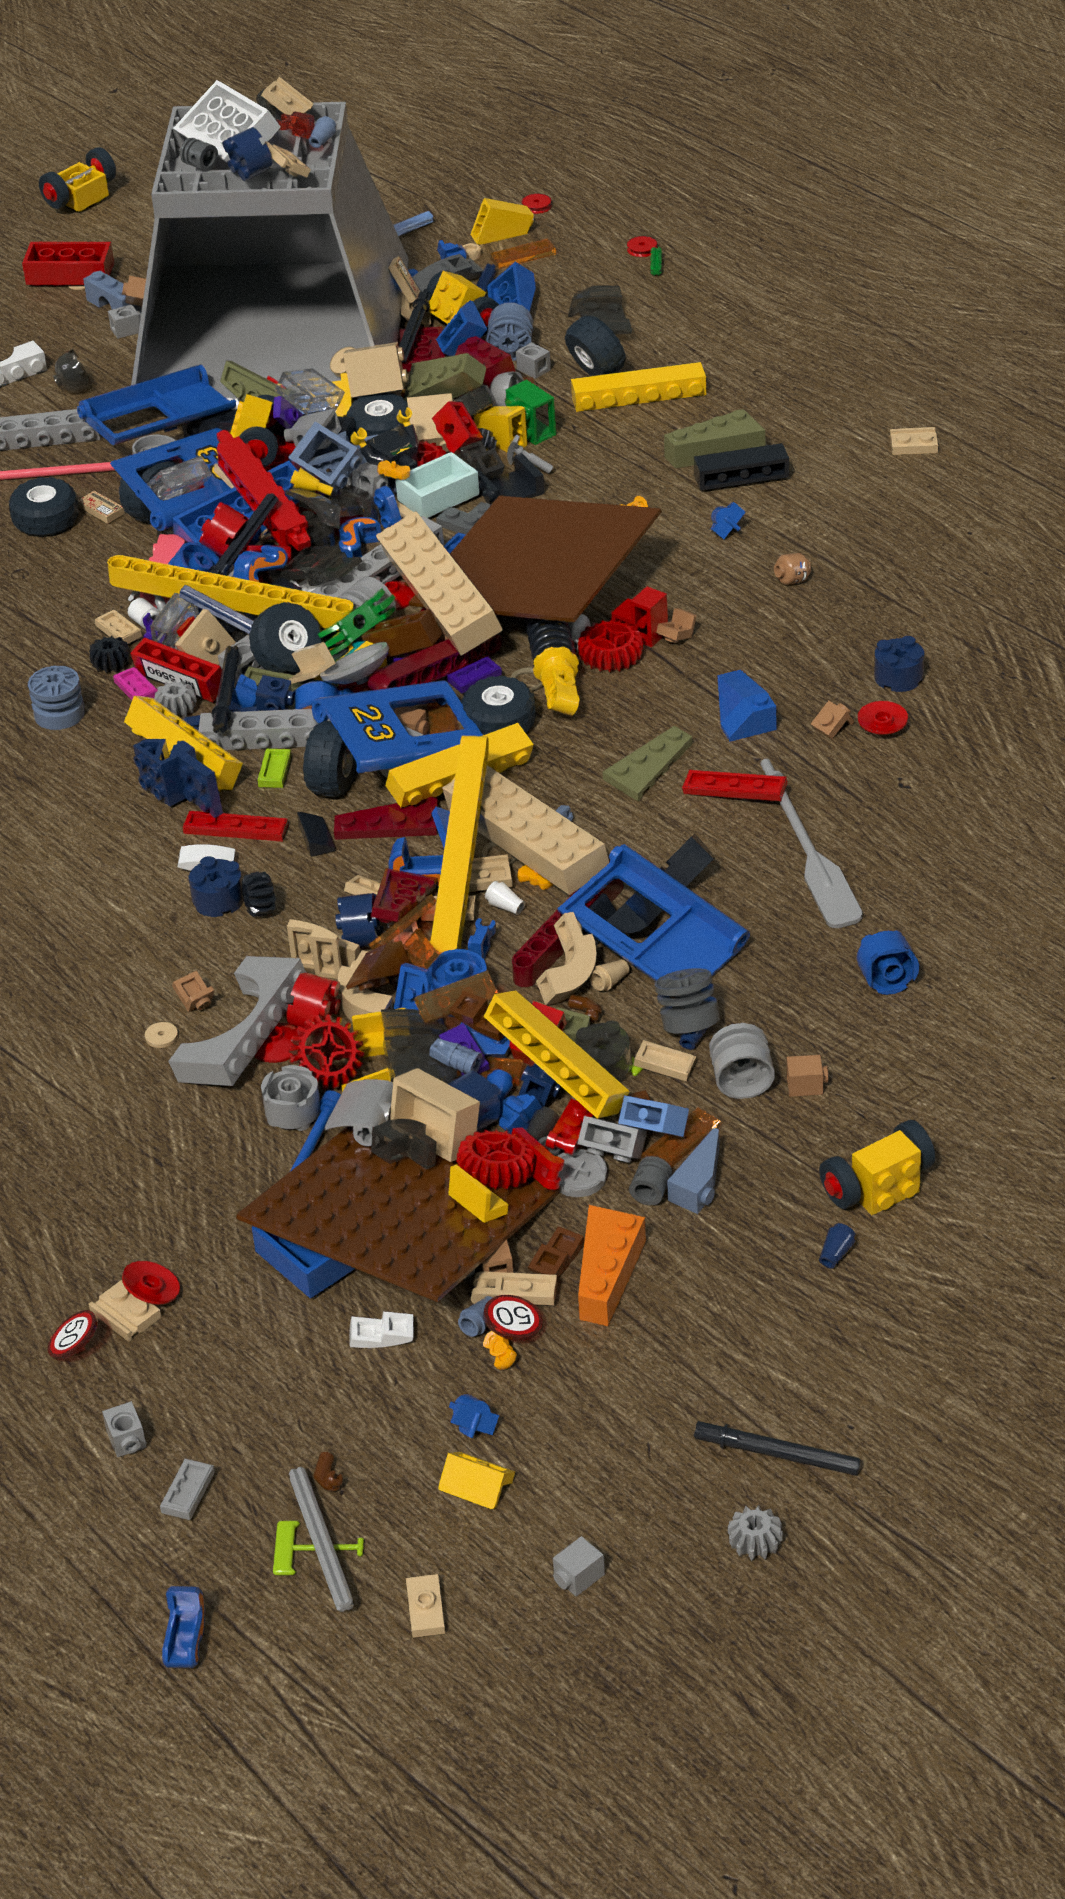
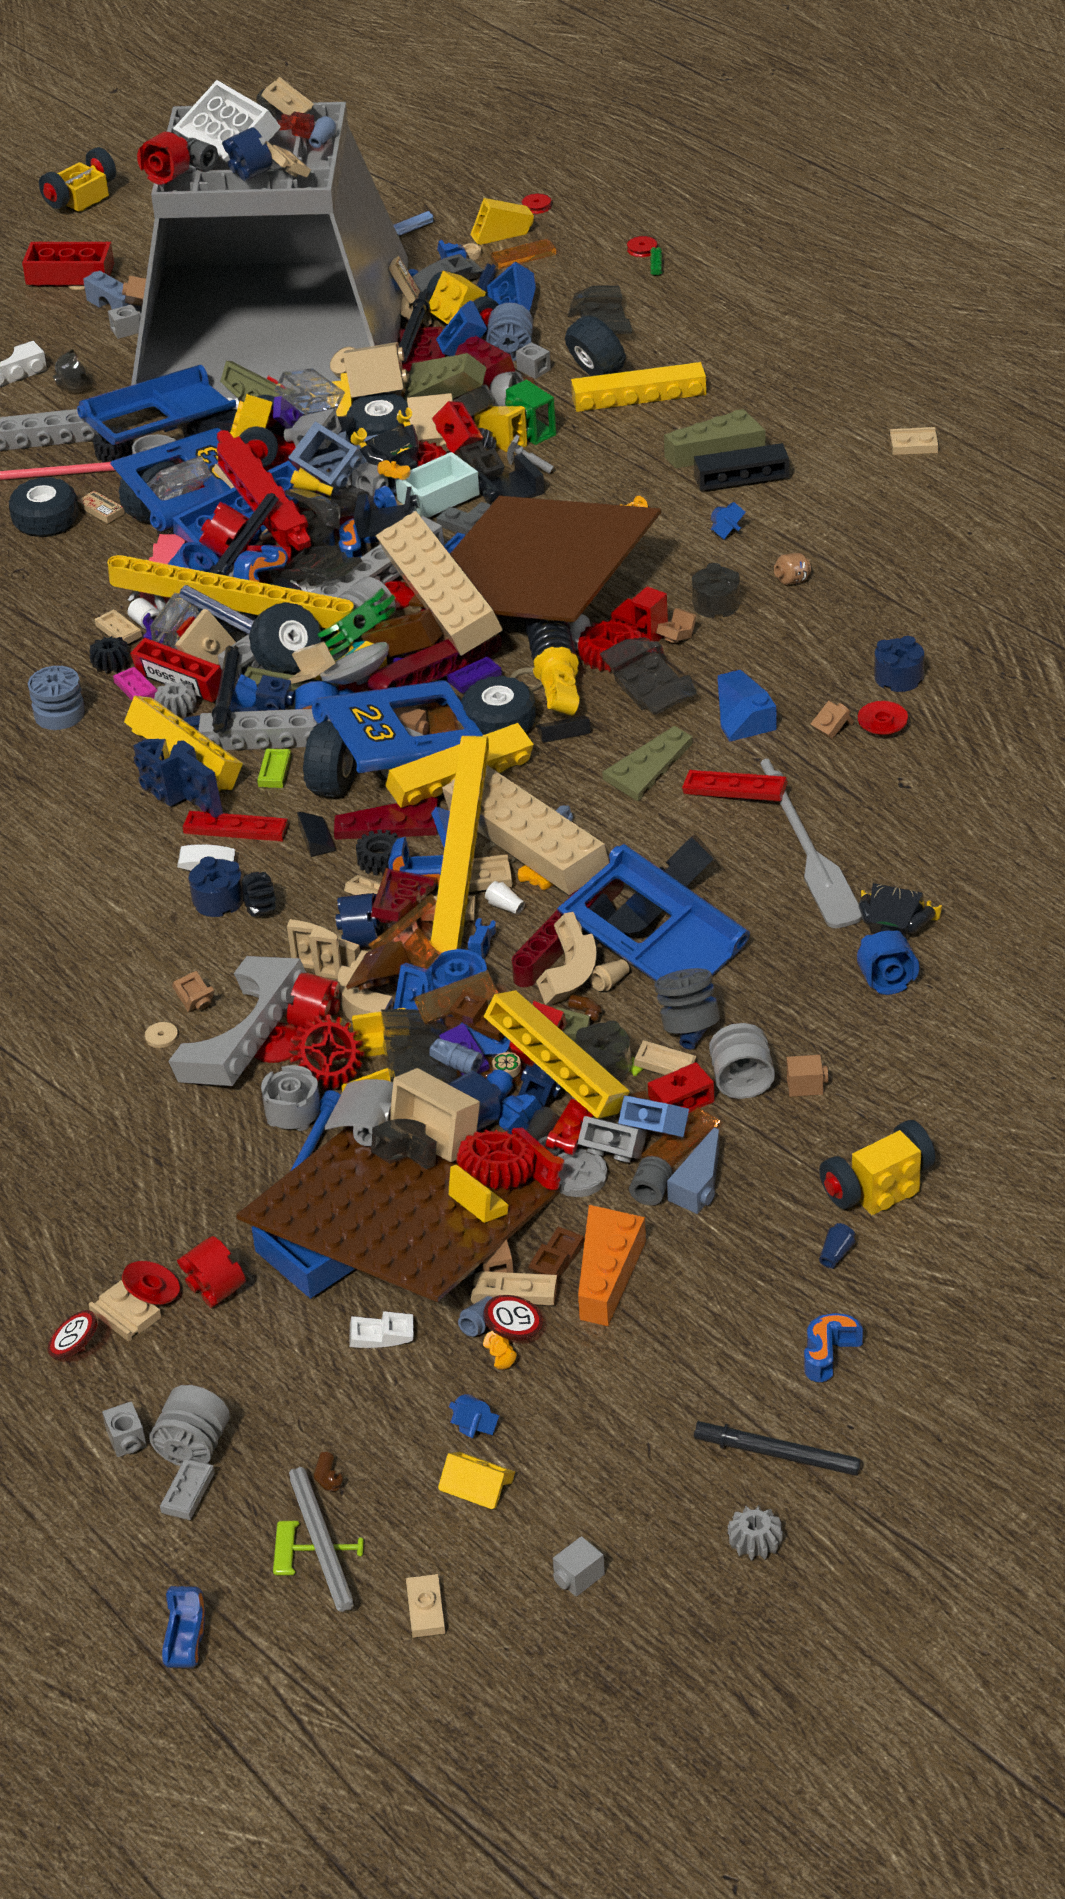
none -> black tyre [93,427,134,463]
none -> red brick [137,132,190,185]
none -> light grey wheel [150,1385,230,1466]
none -> red brick [177,1236,246,1308]
none -> black panel [354,486,420,538]
none -> black tyre [356,830,400,876]
none -> tan tile [492,1052,521,1078]
none -> black slope [536,716,591,743]
none -> clear smoke piece [600,637,700,716]
none -> red brick [648,1062,714,1113]
none -> clear smoke brick [692,563,740,618]
none -> blue animal [804,1313,863,1382]
none -> black torso [858,883,942,940]

